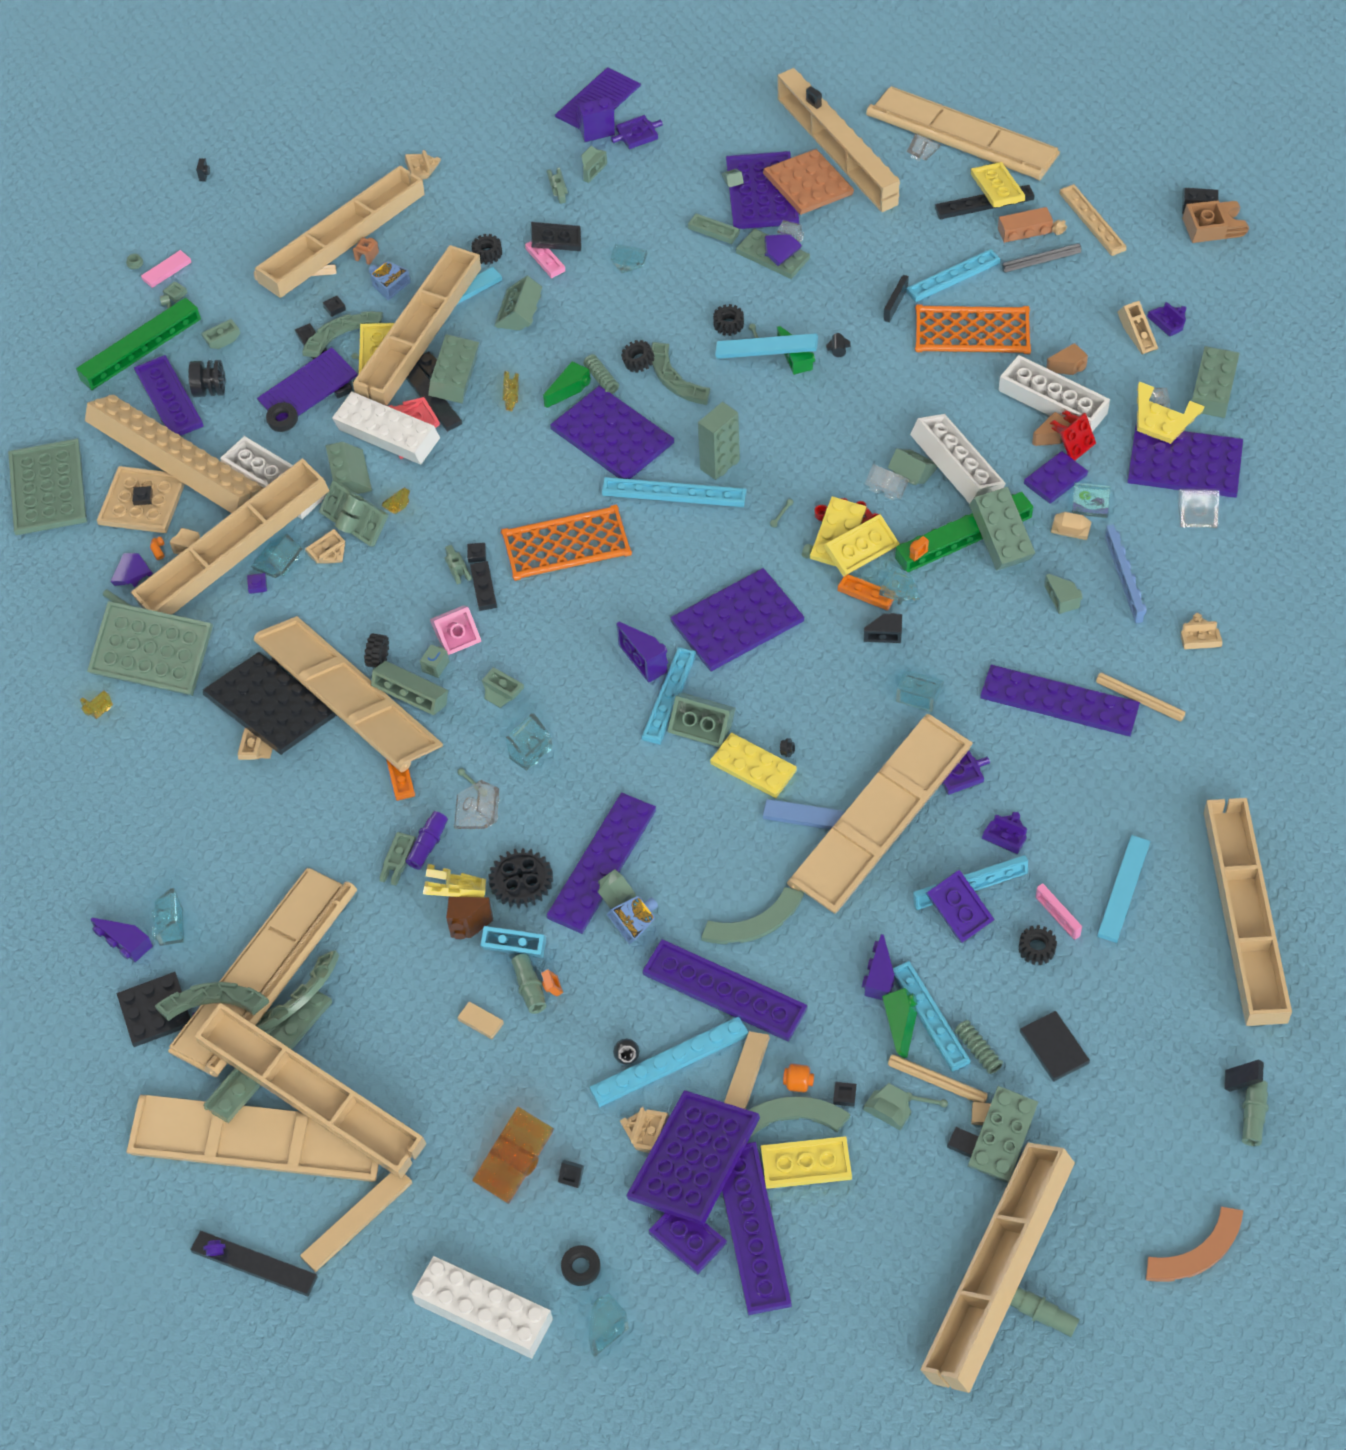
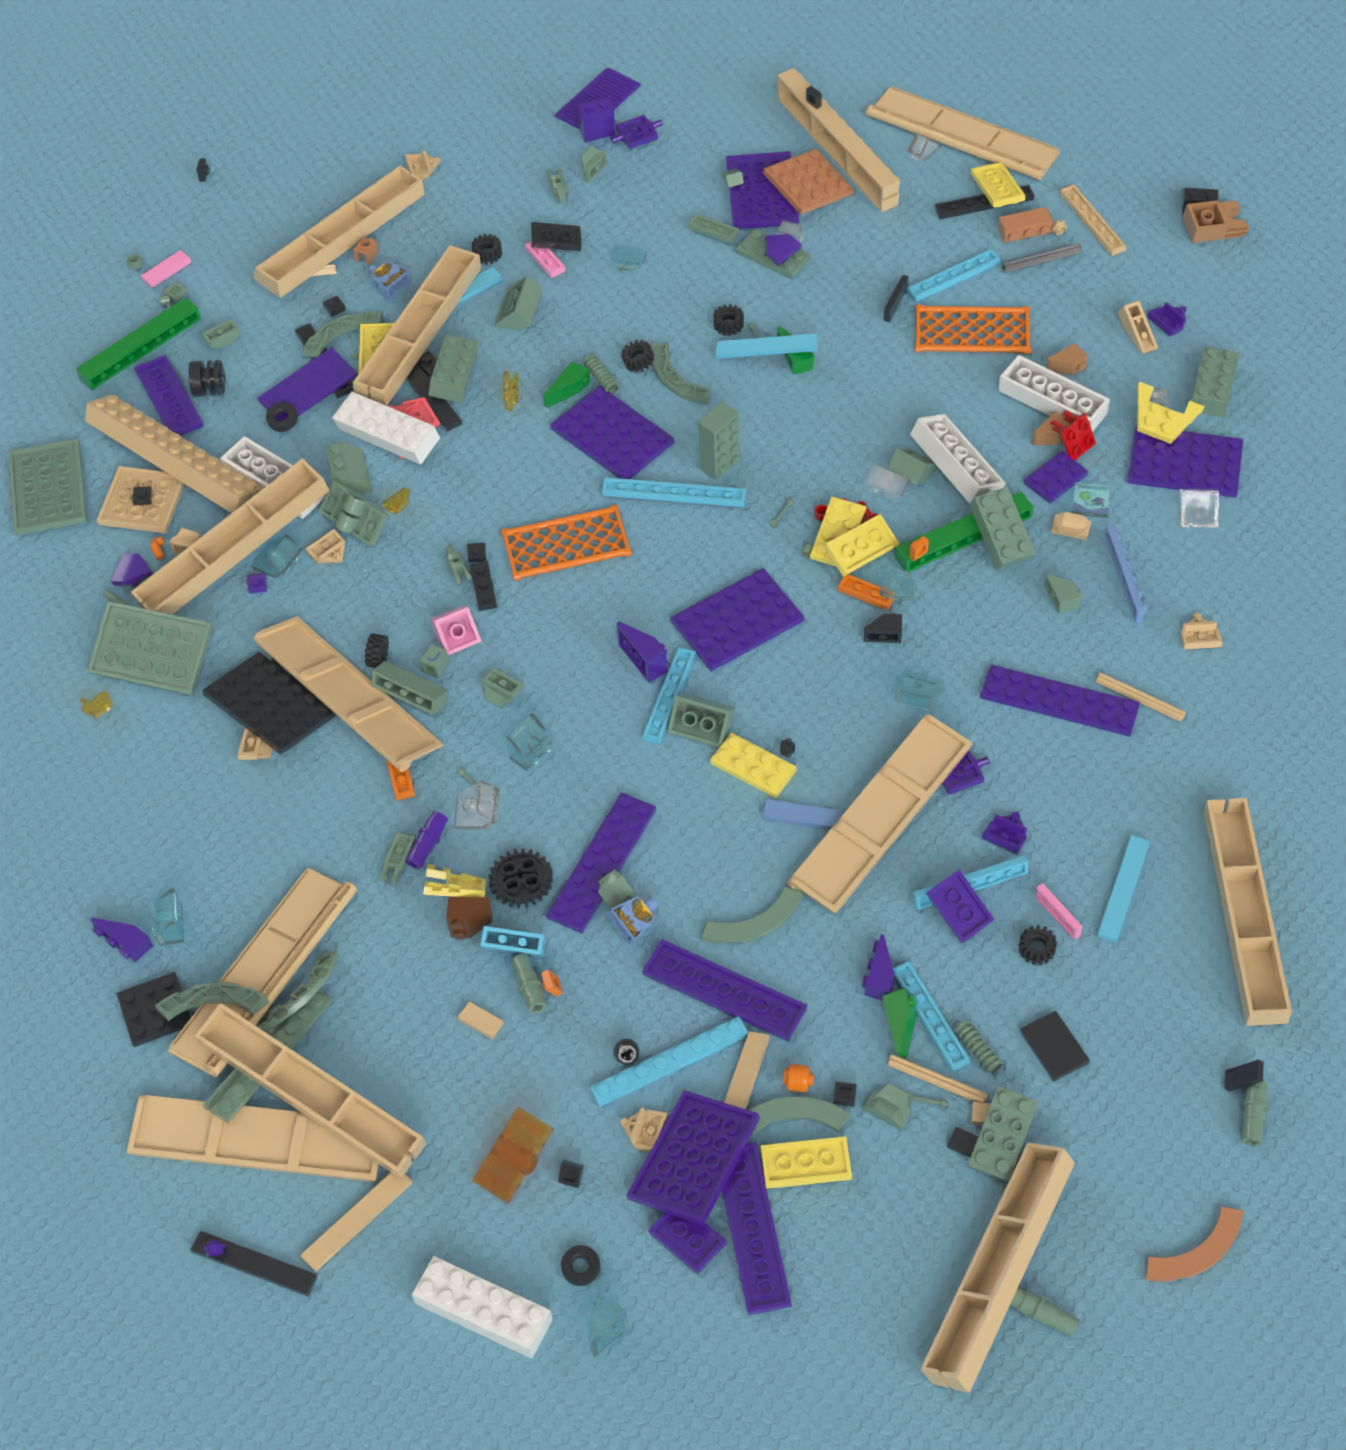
black piece [826,333,851,357] -> none

